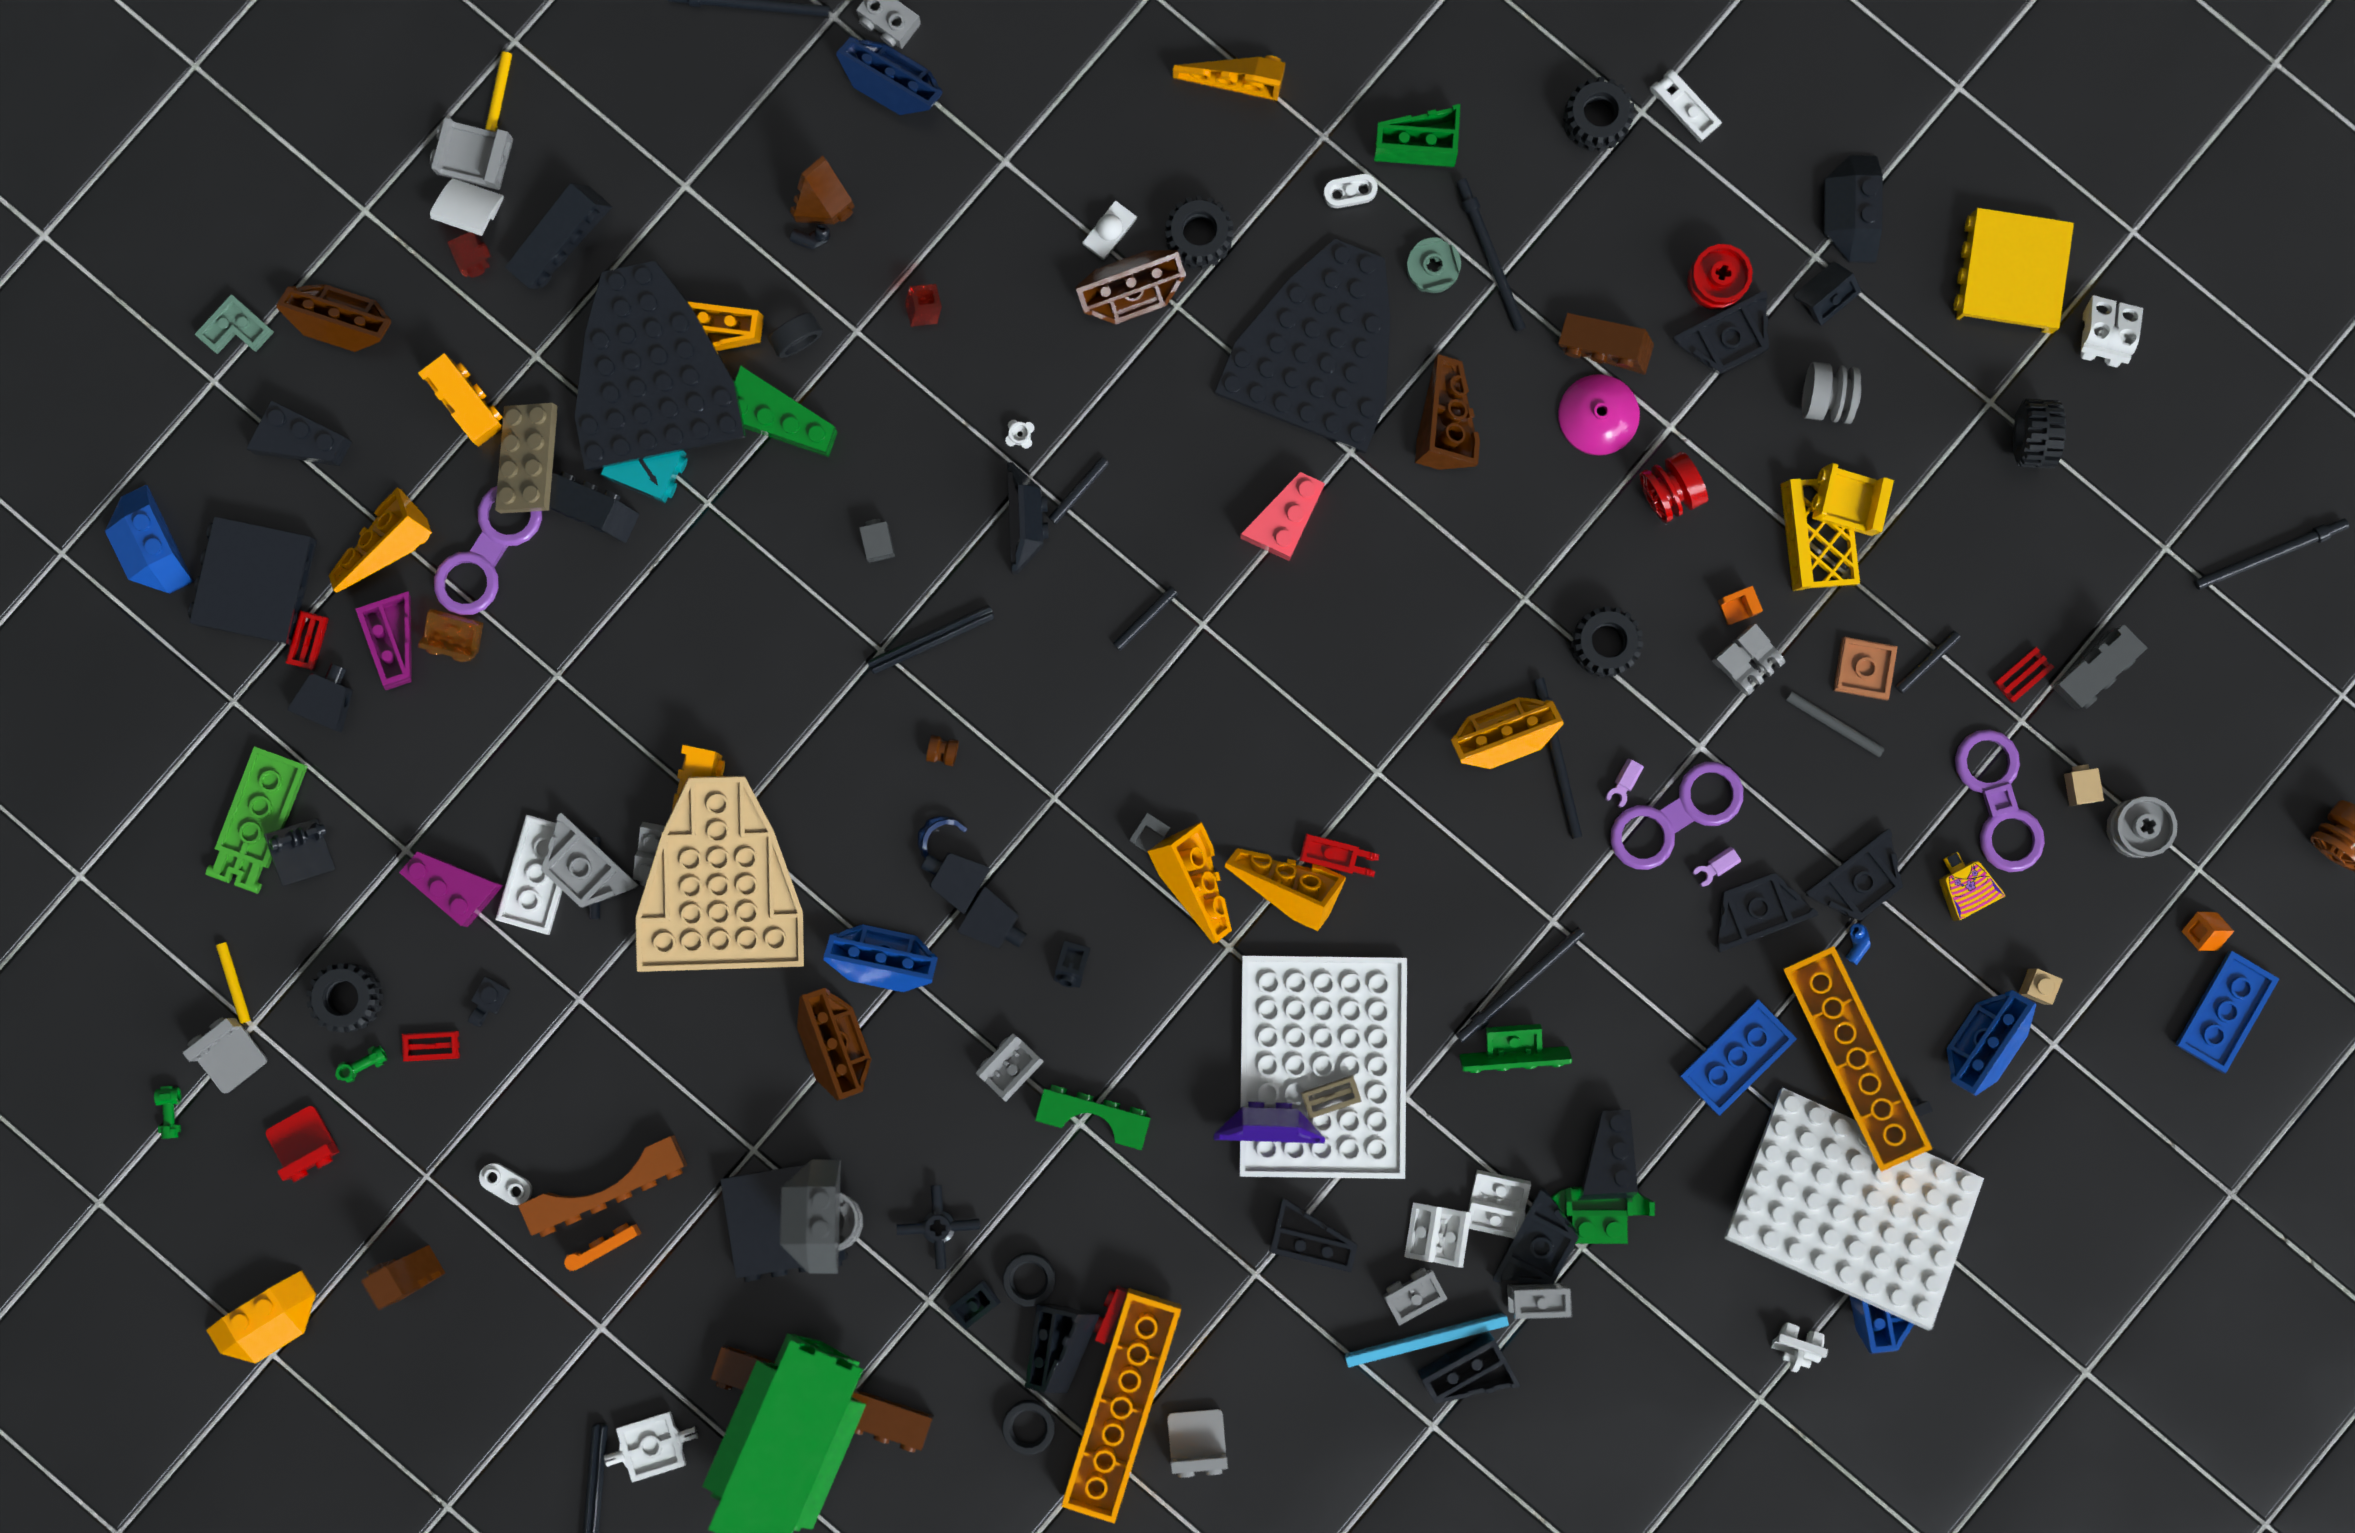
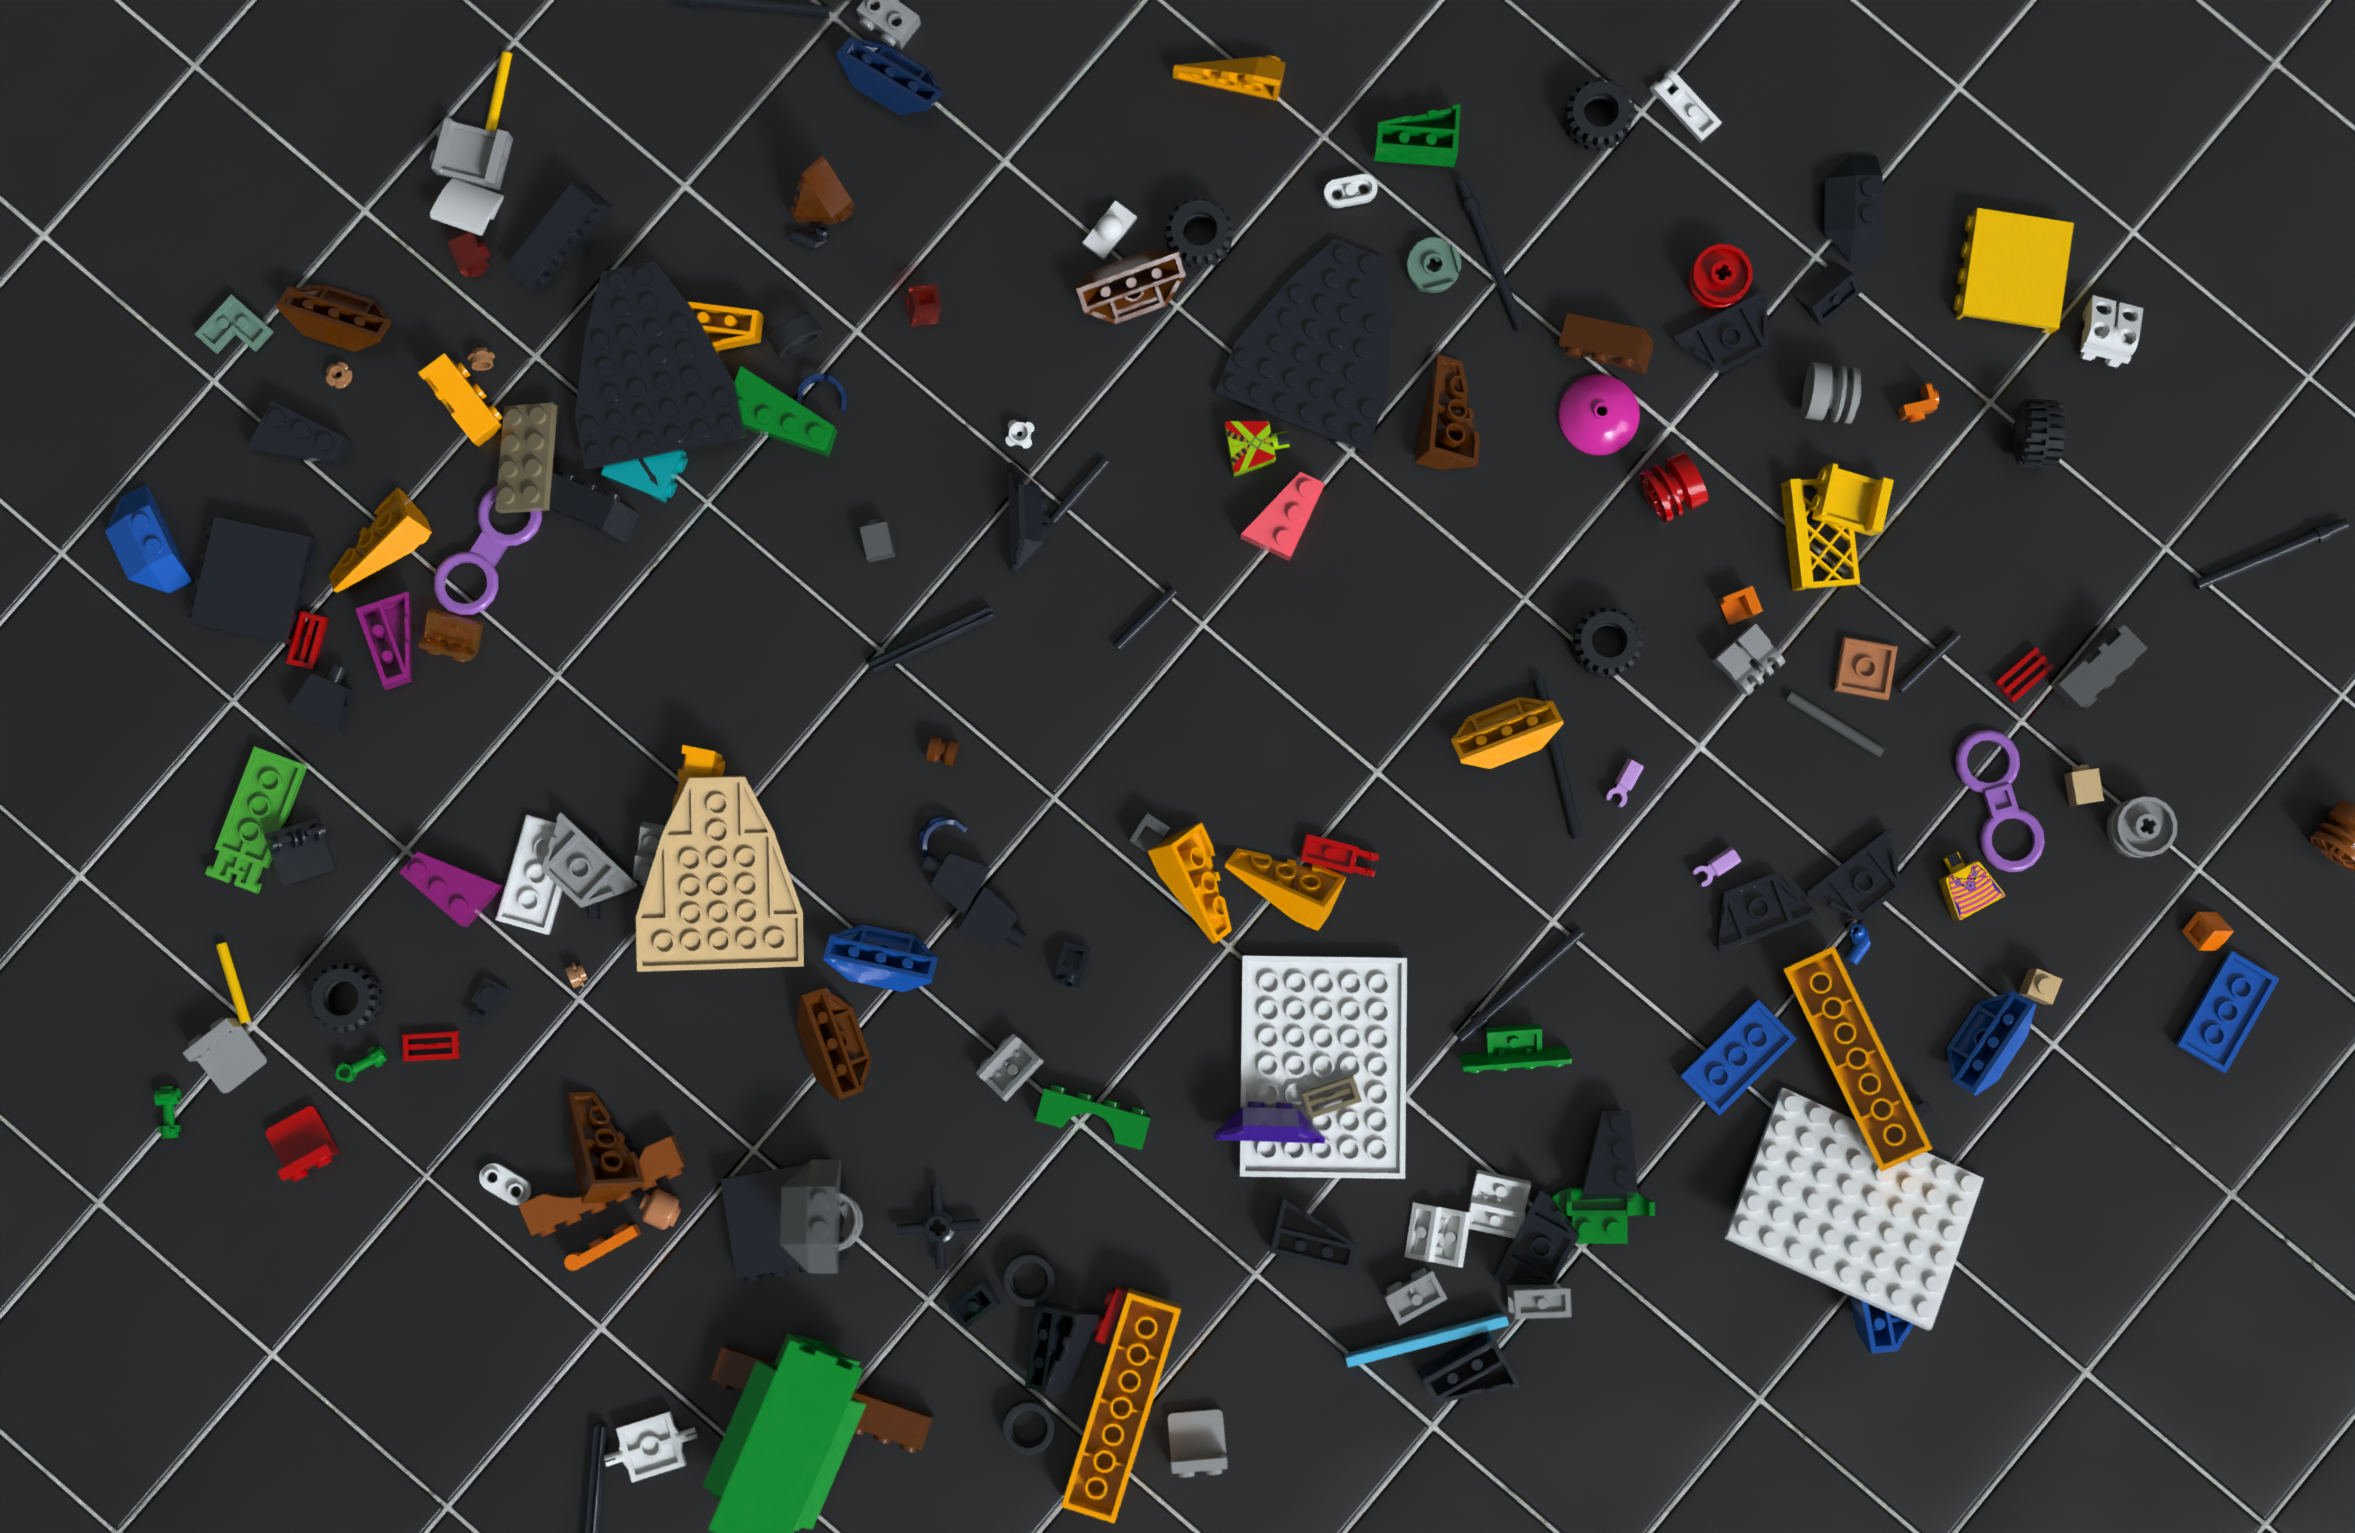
light orange wedge [206,1270,316,1364] -> none
reddish brown wedge [361,1245,445,1310] -> none
medium lavender bar [1611,762,1743,870] -> none
white hips [1771,1323,1828,1372] -> none
none -> medium nougat plate [325,362,352,388]
none -> medium nougat plate [468,347,495,371]
none -> medium nougat plate [565,962,588,988]
none -> reddish brown wedge [567,1092,644,1204]
none -> nougat head [639,1189,682,1230]
none -> dark blue helmet [796,373,848,412]
none -> torso [1224,421,1289,477]
none -> orange bracket [1898,383,1939,422]

